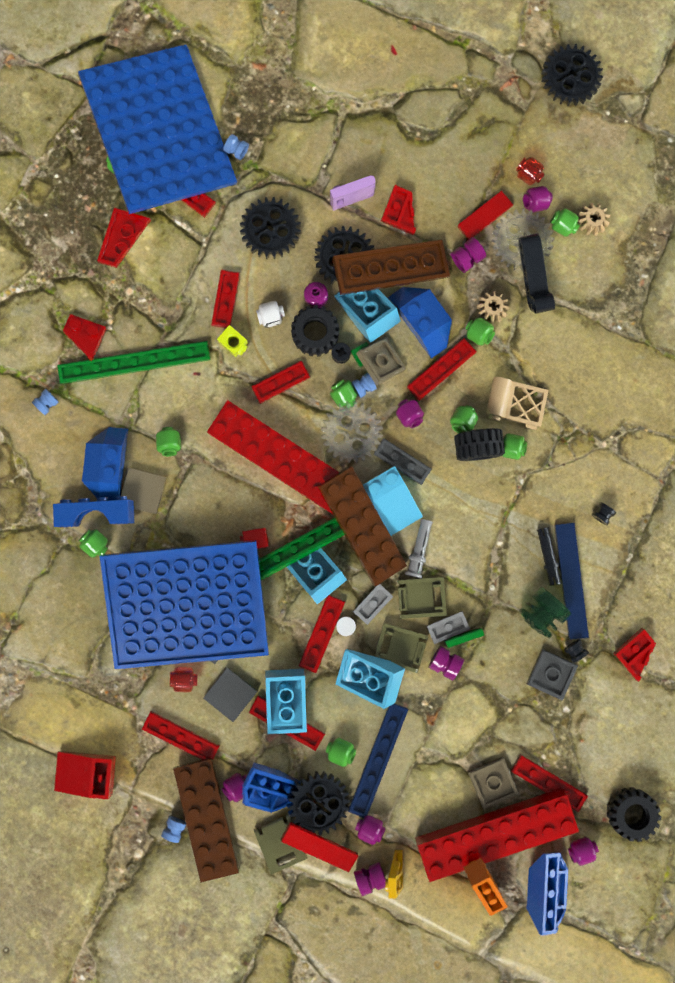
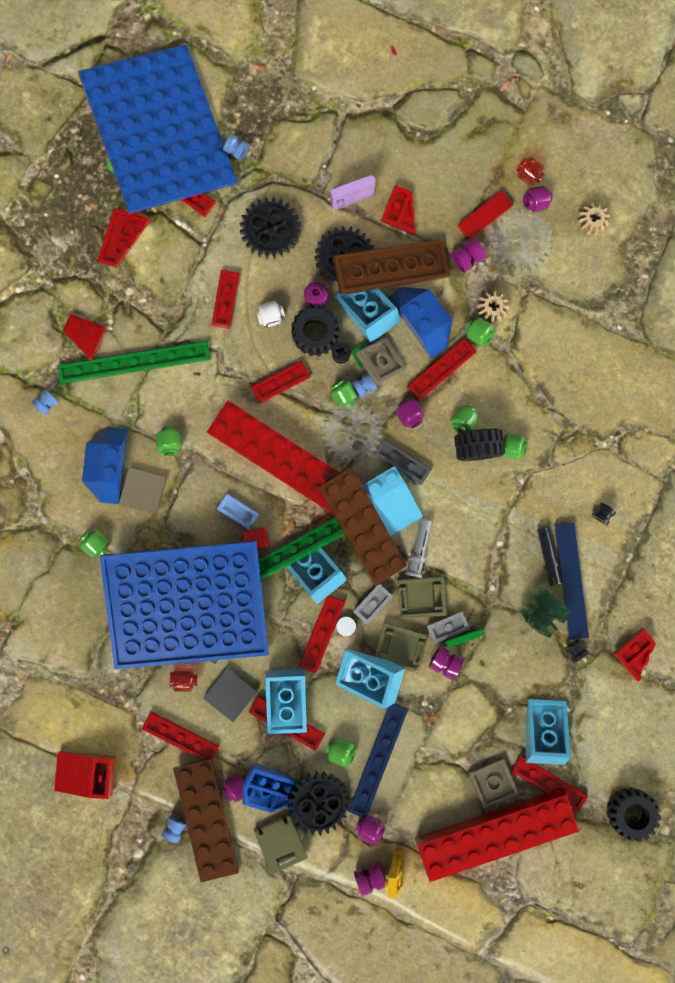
blue arch [53,496,135,528] -> none
neon yellow brick [217,325,248,357] -> none
red tile [280,822,358,872] -> none
orange brick [463,858,508,916] -> none
tan piece [486,377,549,430] -> none
black beam [518,233,555,314] -> none
dark grey tile [526,649,578,701] -> none
blue wedge [527,852,568,936] -> none
black gear [541,44,603,106] -> none
bright green head [550,208,580,237] -> none
magenta head [568,836,599,866] -> none
none -> light blue tile [217,493,259,530]
none -> medium azure slope [525,699,570,765]

